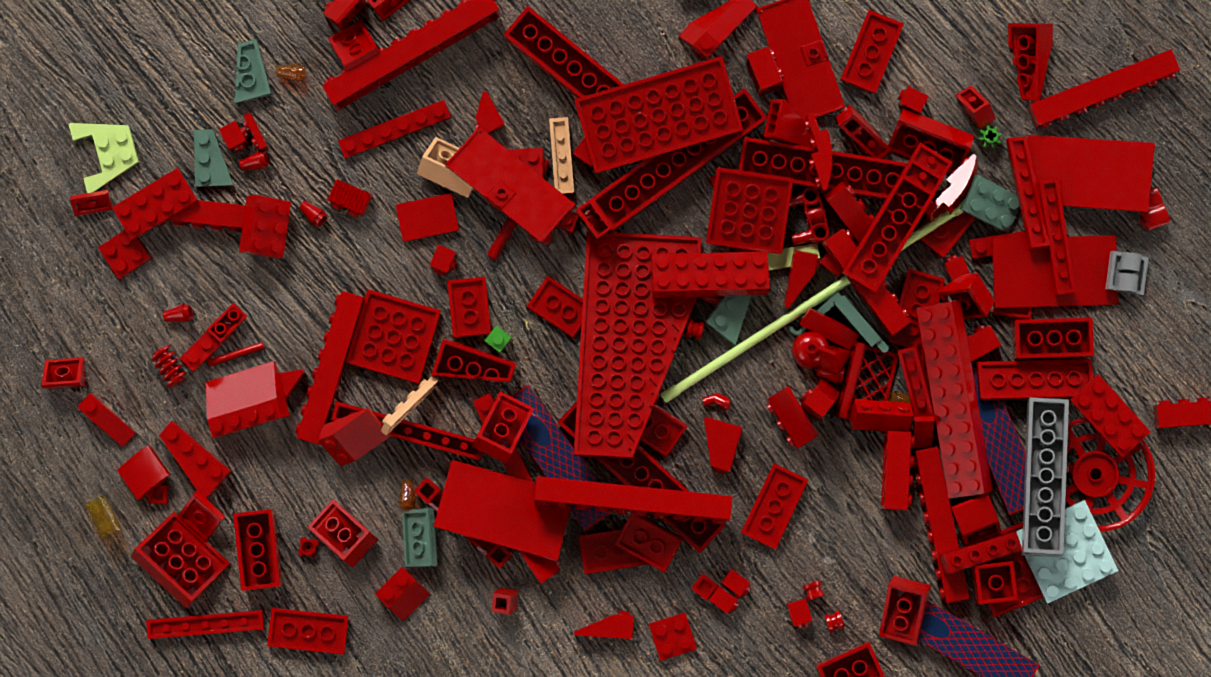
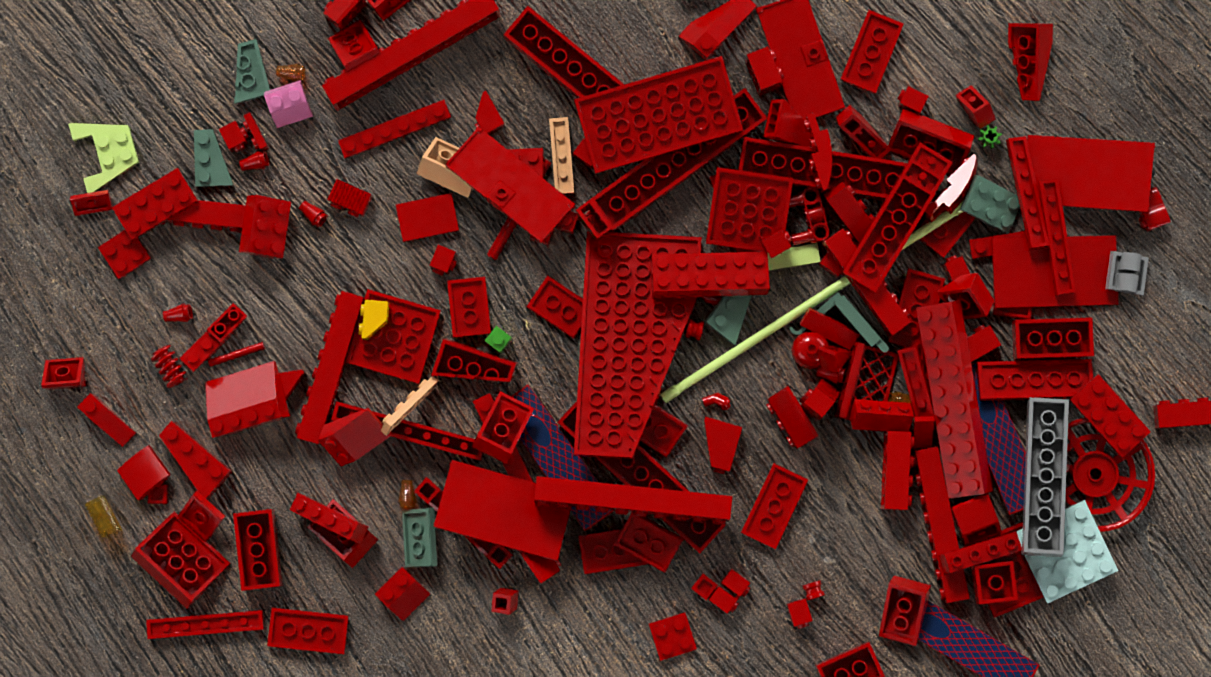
red plate [298,537,319,558] -> none
red slope [574,611,634,639] -> none
red slope [783,249,820,308] -> none
red wheel [824,610,845,633] -> none
red brick [1027,49,1180,129] -> none
none -> bright pink slope [264,80,313,128]
none -> red brick [290,493,369,544]
none -> yellow slope [359,300,390,340]
none -> red brick [762,228,793,258]

